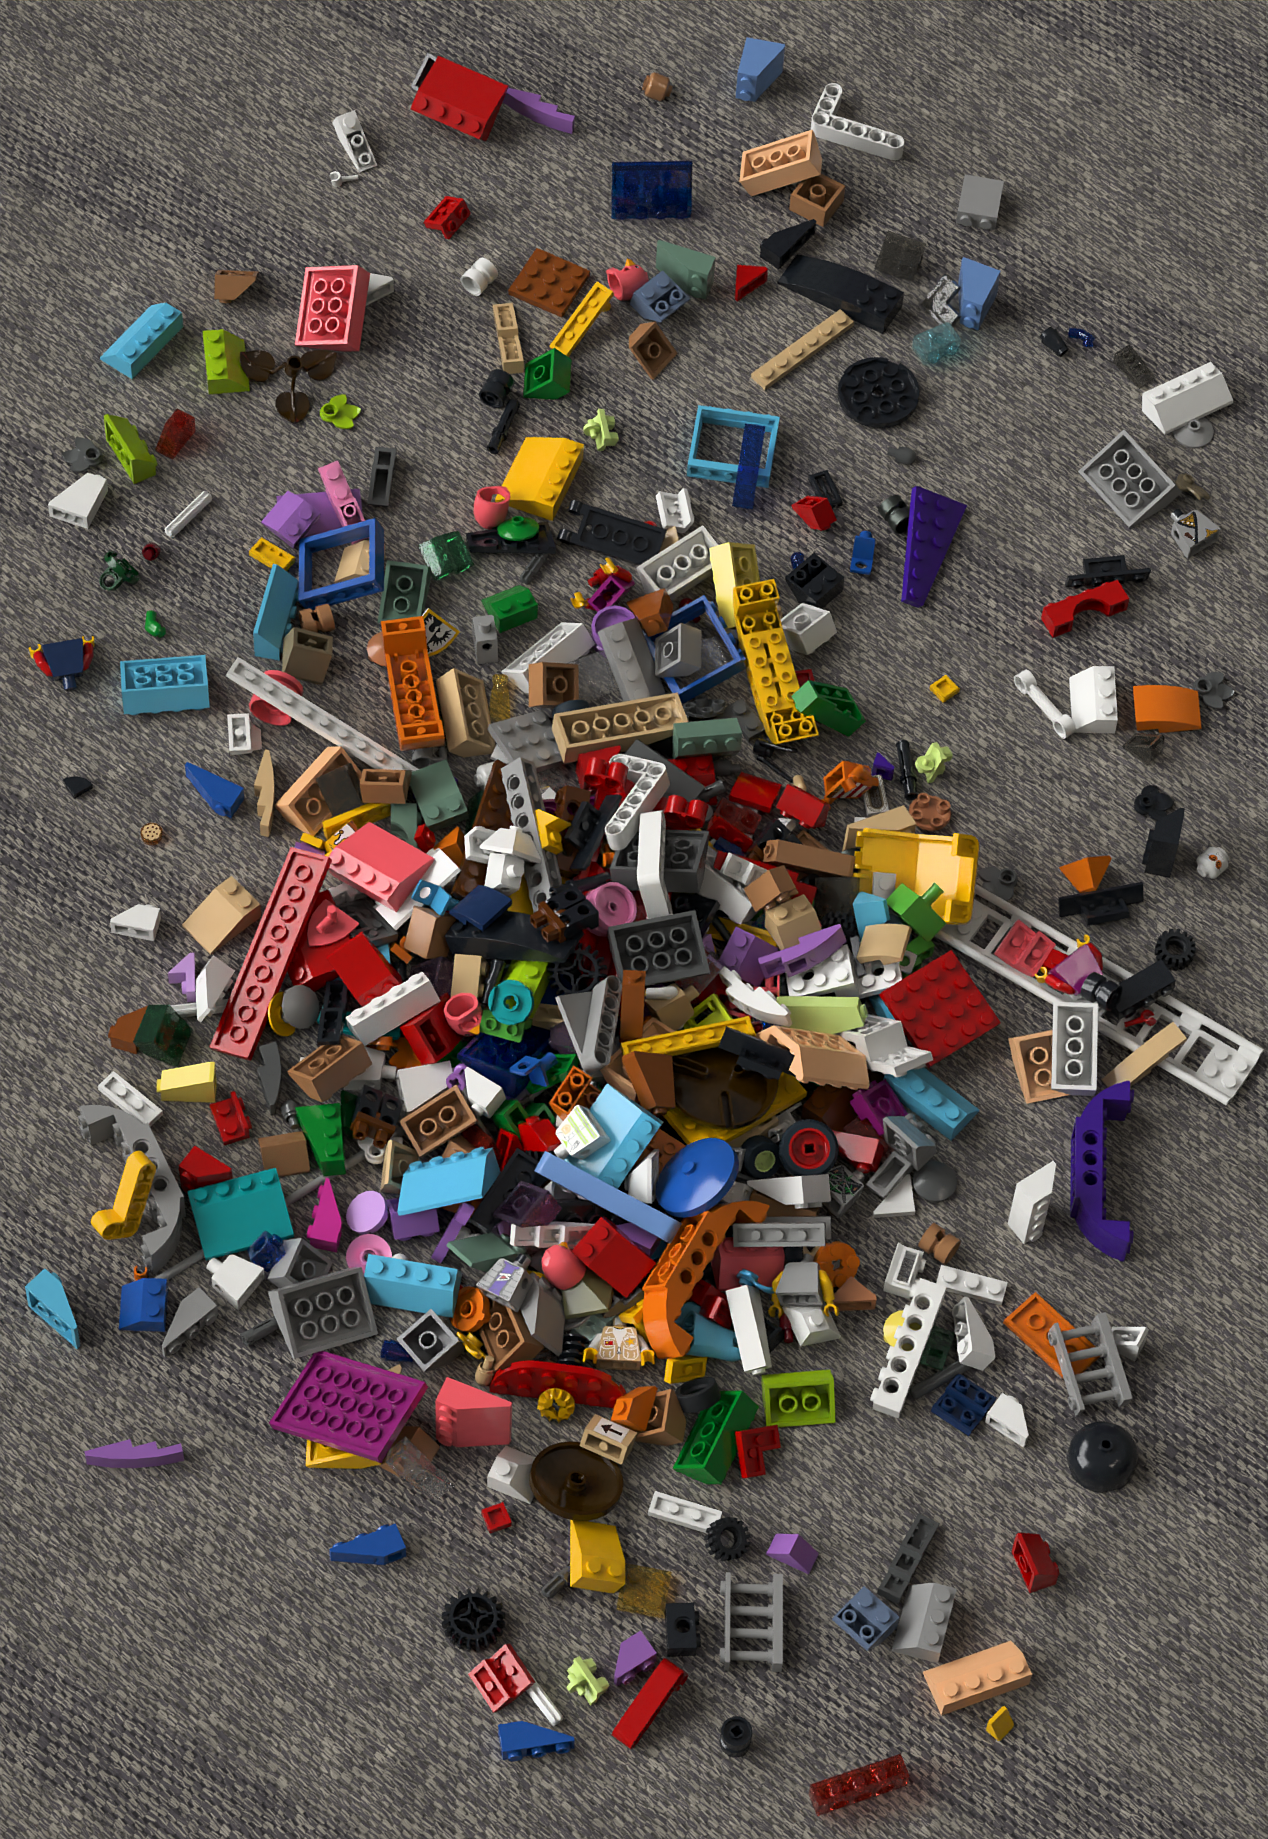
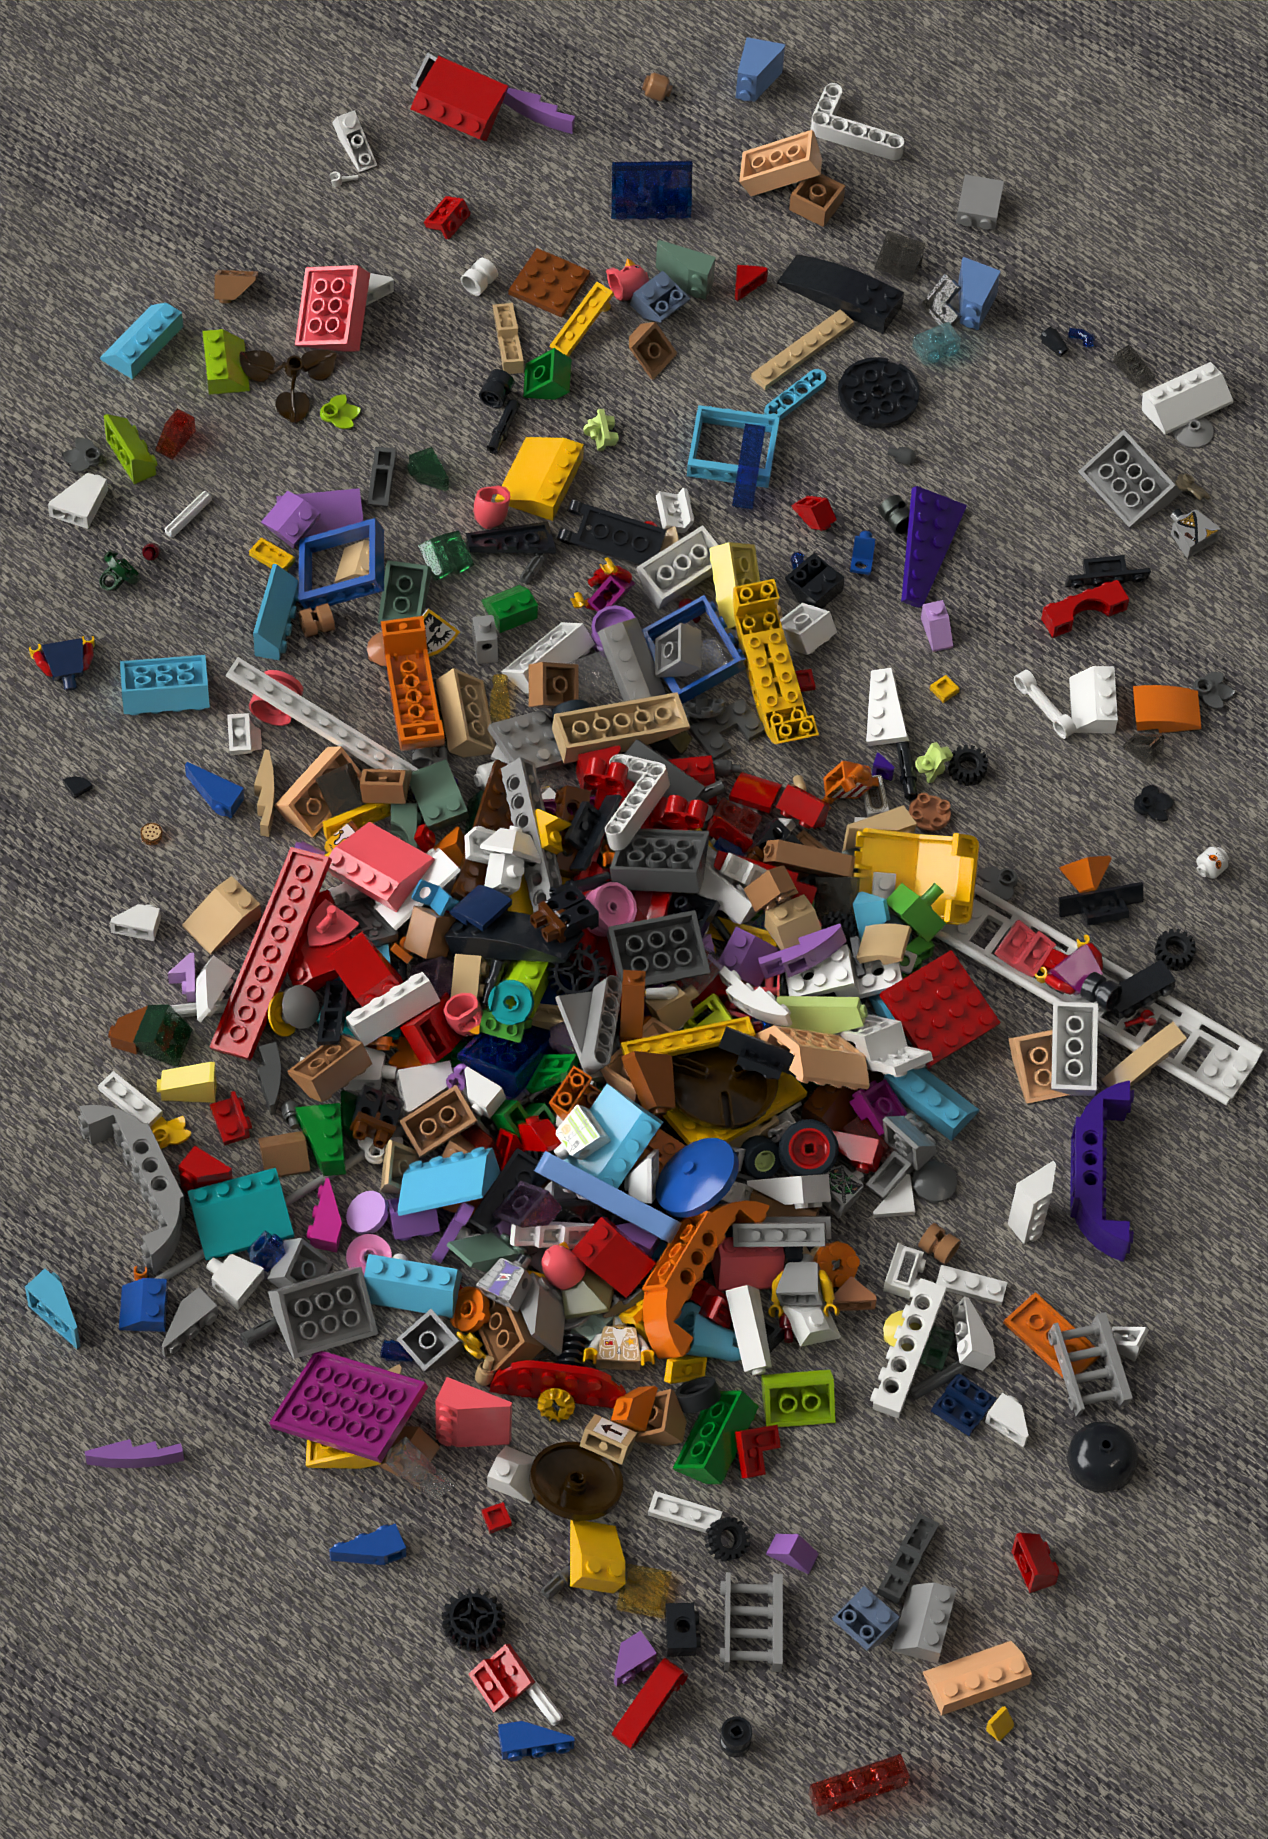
yellow beam [91,1151,156,1240] -> none
green arm [145,610,166,638] -> none
dark tan slope [282,627,333,685] -> none
yellow tile [300,833,326,850] -> none
bright pink slope [318,460,369,544] -> none
green dish [497,516,539,541] -> none
blue bracket [509,1052,558,1087] -> none
yellowish green hips [567,1656,609,1705] -> none
dark orange slope [626,588,674,637] -> none
white beam [637,810,673,919] -> none
sand green slope [672,718,742,759] -> none
dark azure plate [736,1269,774,1294] -> none
black plant [753,738,798,783] -> none
black slope [760,219,817,269] -> none
green wedge [791,680,866,737] -> none
black tile [808,470,843,509] -> none
black slope [1142,808,1185,878] -> none
none -> yellow plate [150,1116,191,1149]
none -> clear green slope [407,447,449,491]
none -> medium azure beam [764,369,826,421]
none -> white wing [866,668,909,746]
none -> lavender slope [921,600,953,652]
none -> black tyre [948,745,988,786]

